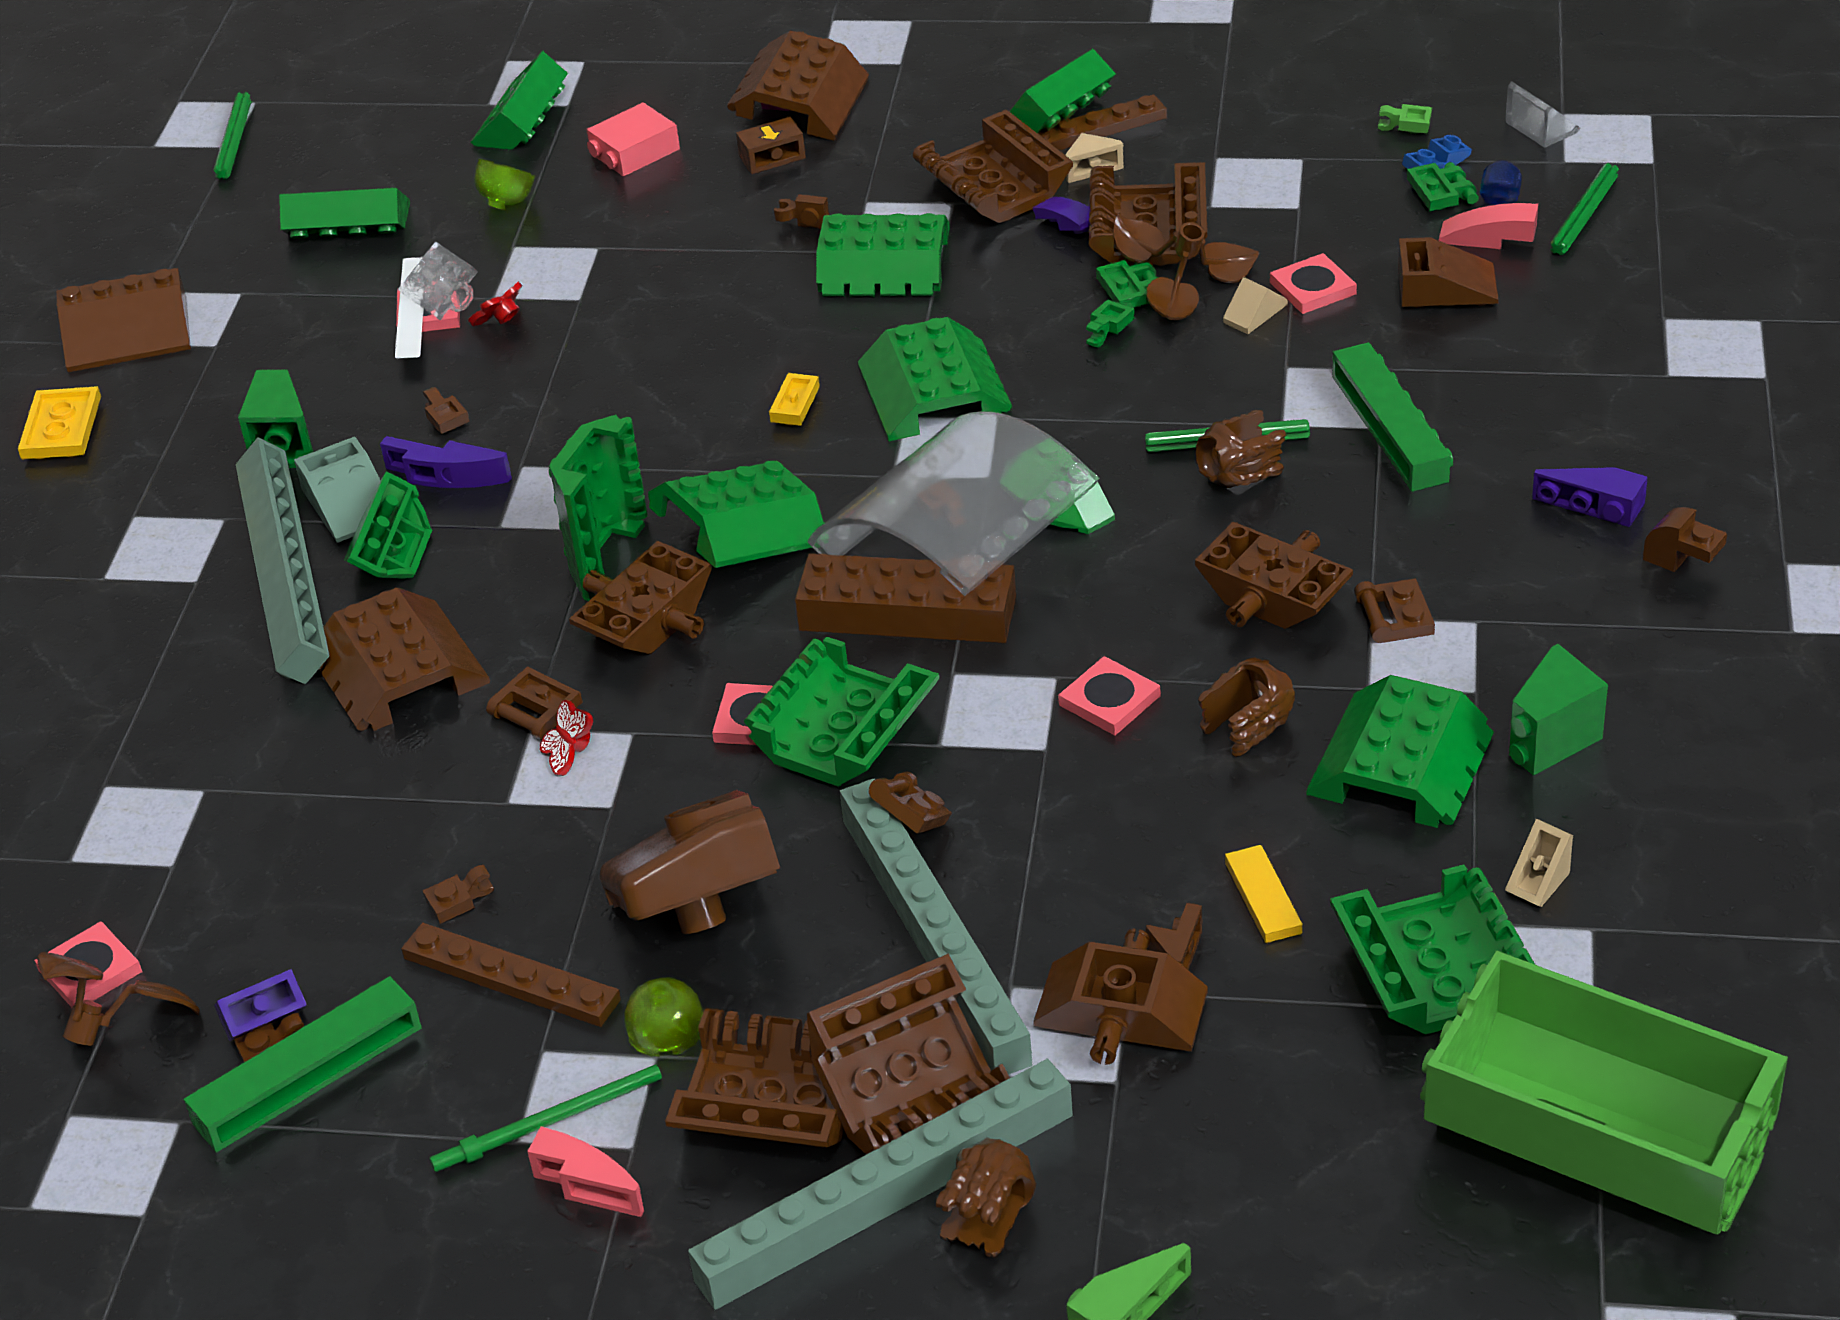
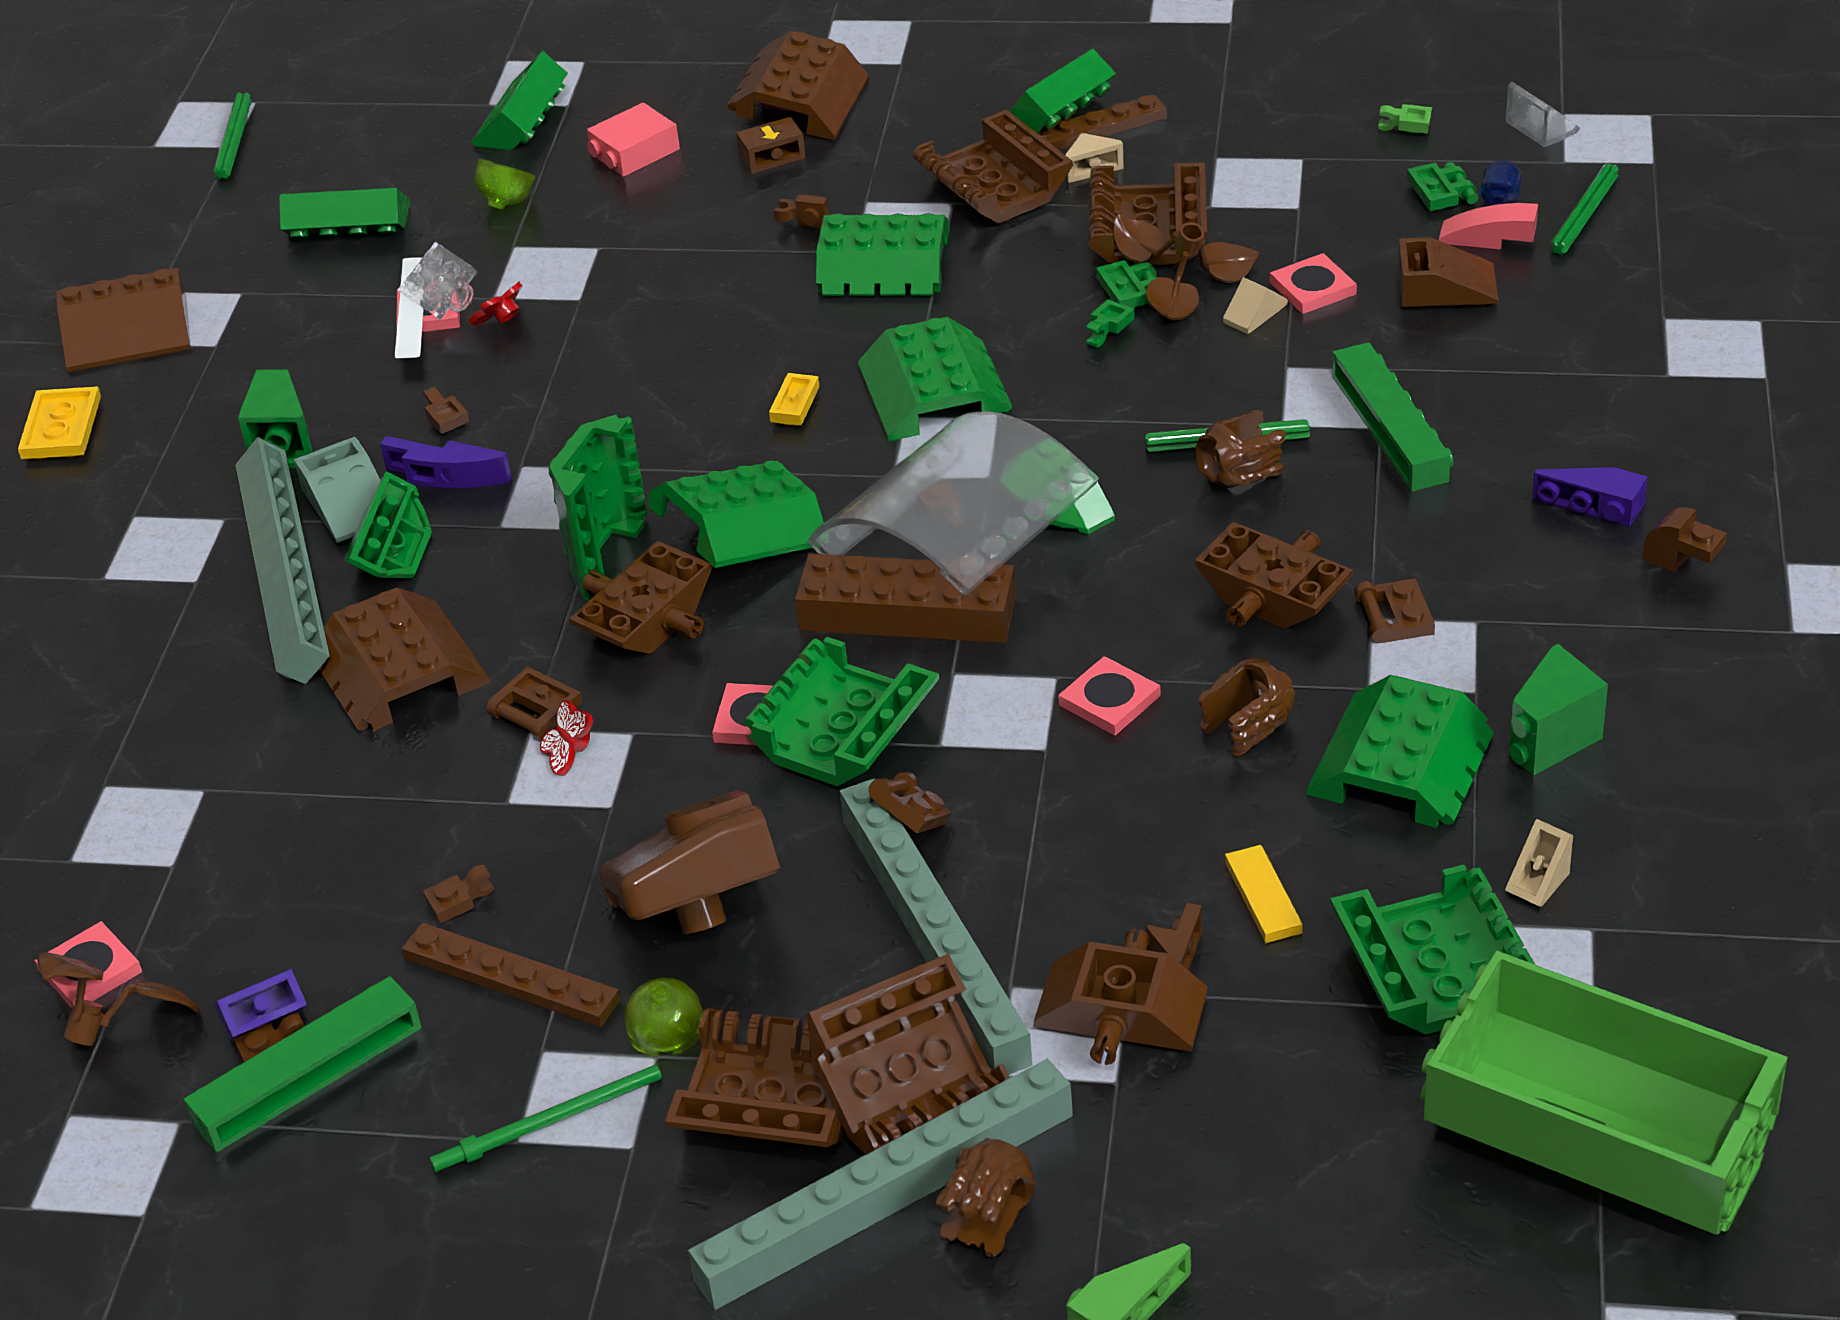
coral slope [527,1126,644,1217] -> none
dark purple slope [1033,197,1091,234] -> none
blue slope [1402,135,1472,169] -> none

